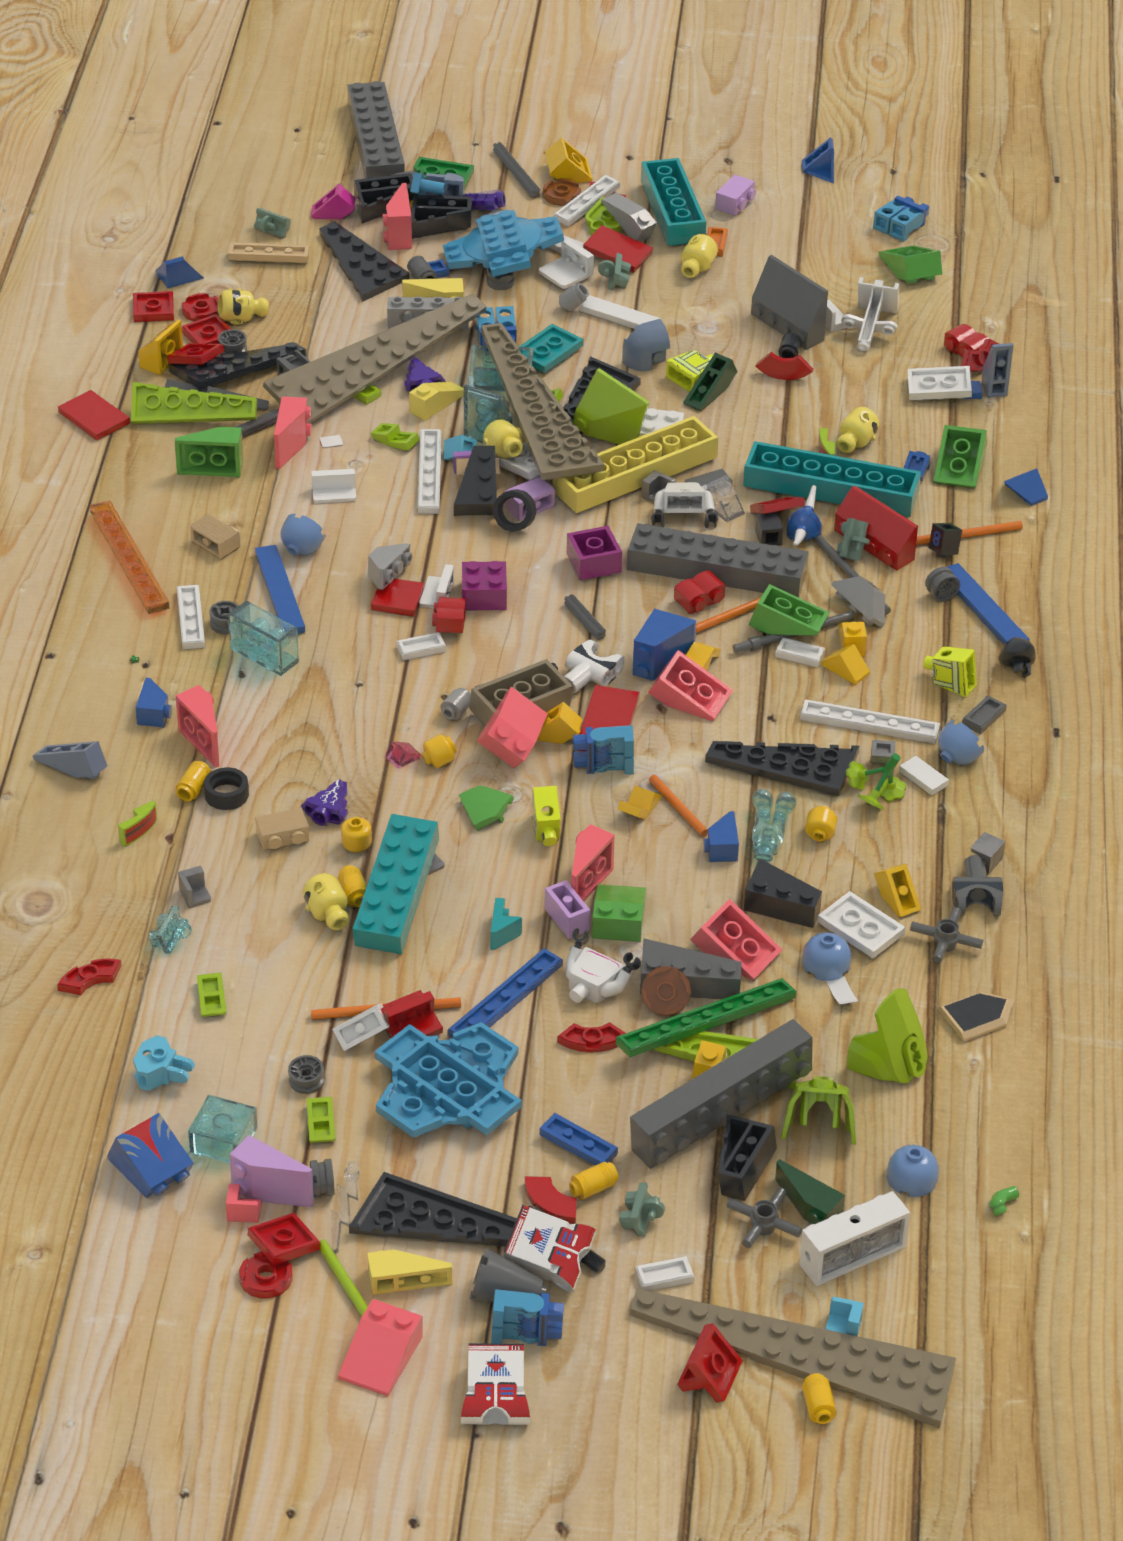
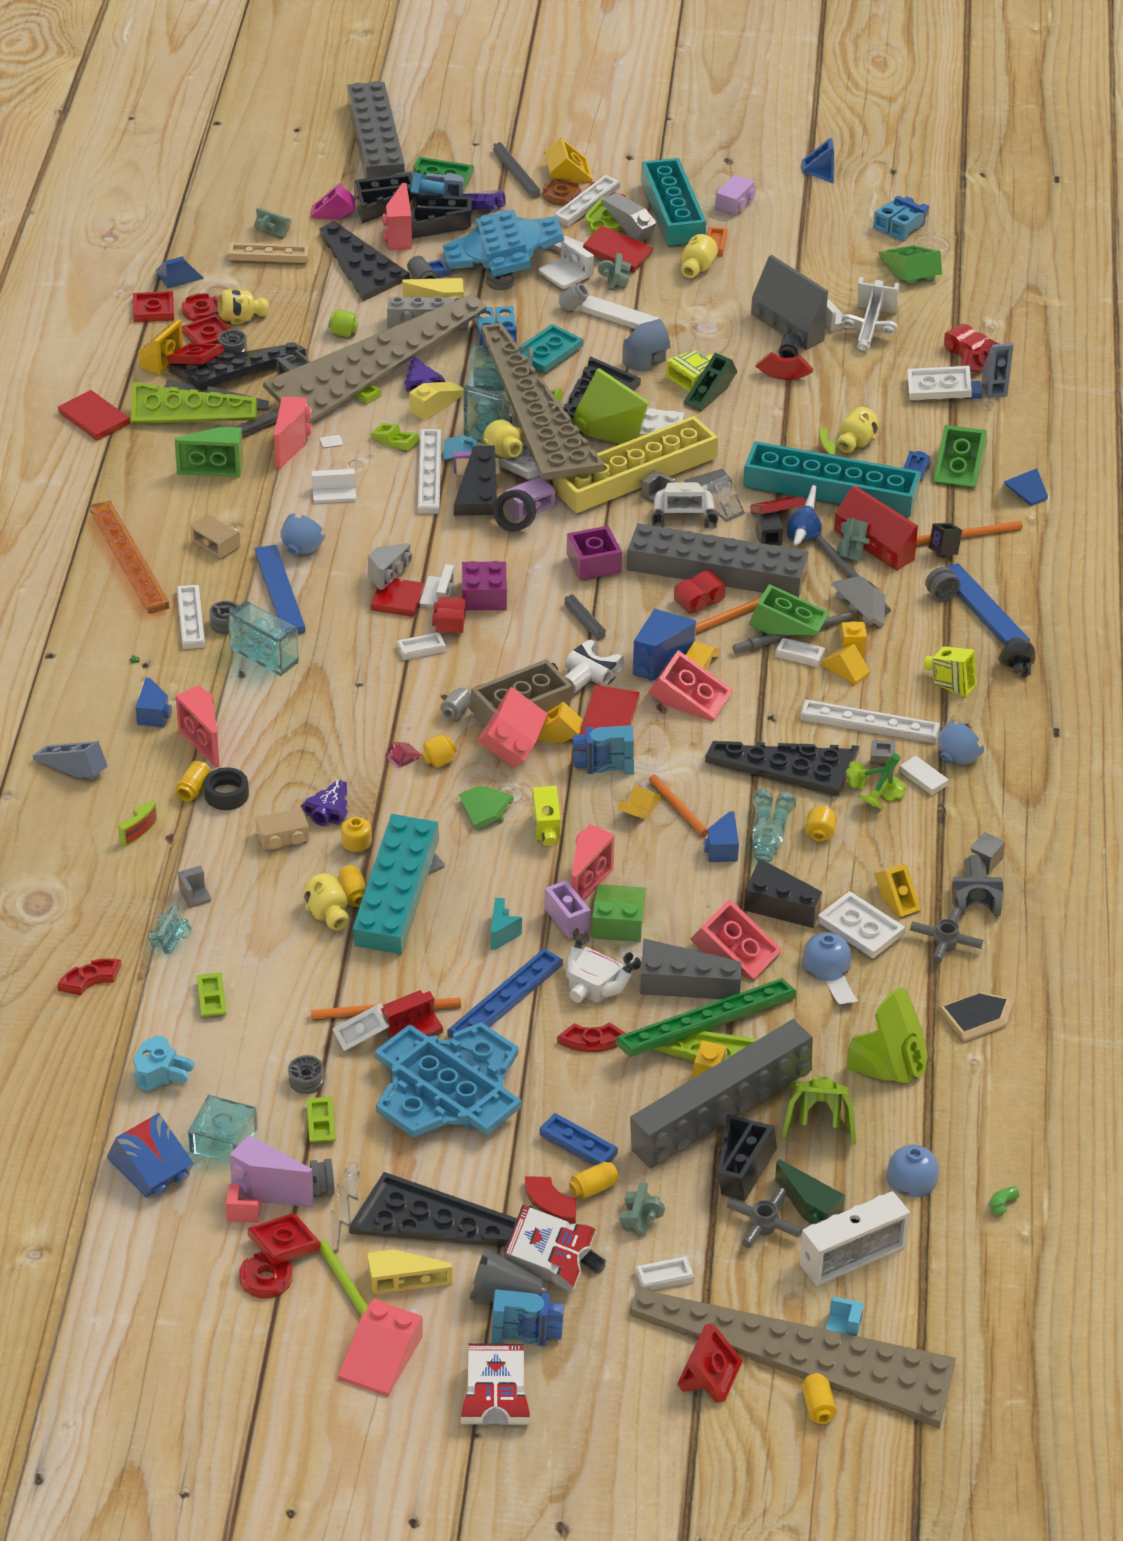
dark orange tile [641,966,691,1016] -> none
dark grey tile [962,696,1007,734] -> none
none -> lime head [328,309,359,338]

